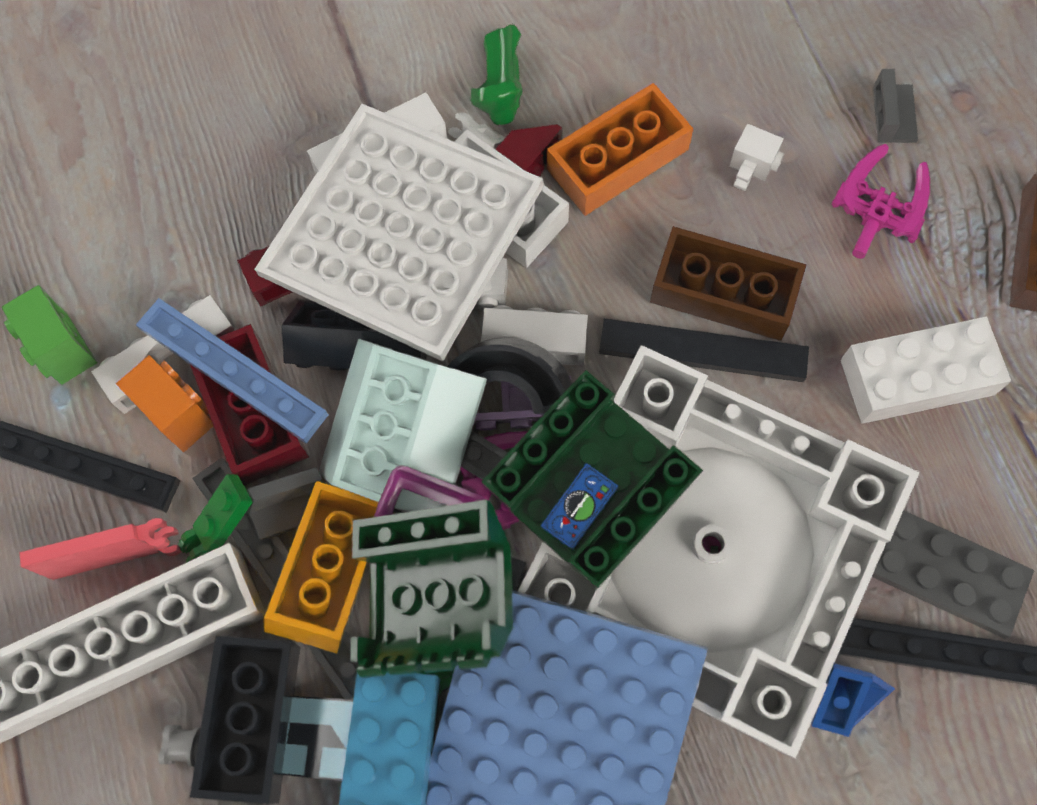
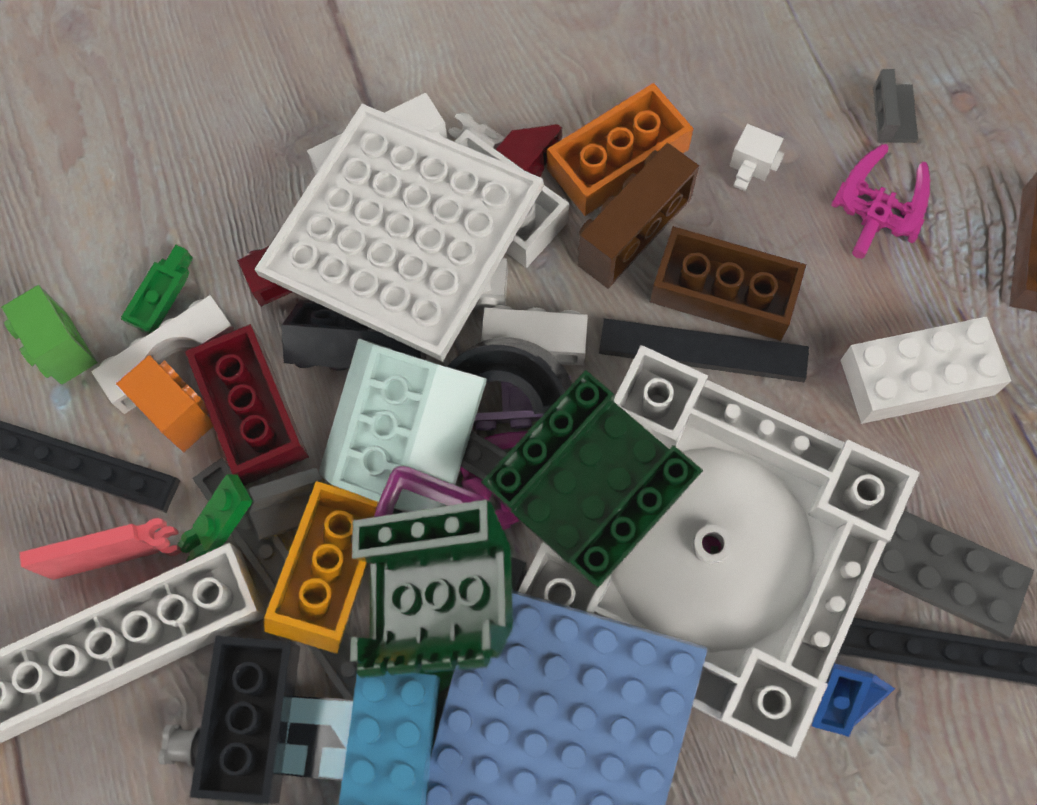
medium blue plate [136,298,328,444] -> none
green hair [470,24,523,125] -> none
tile [541,463,618,550] -> none
none -> green hinge [121,245,193,334]
none -> reddish brown brick [577,142,700,289]

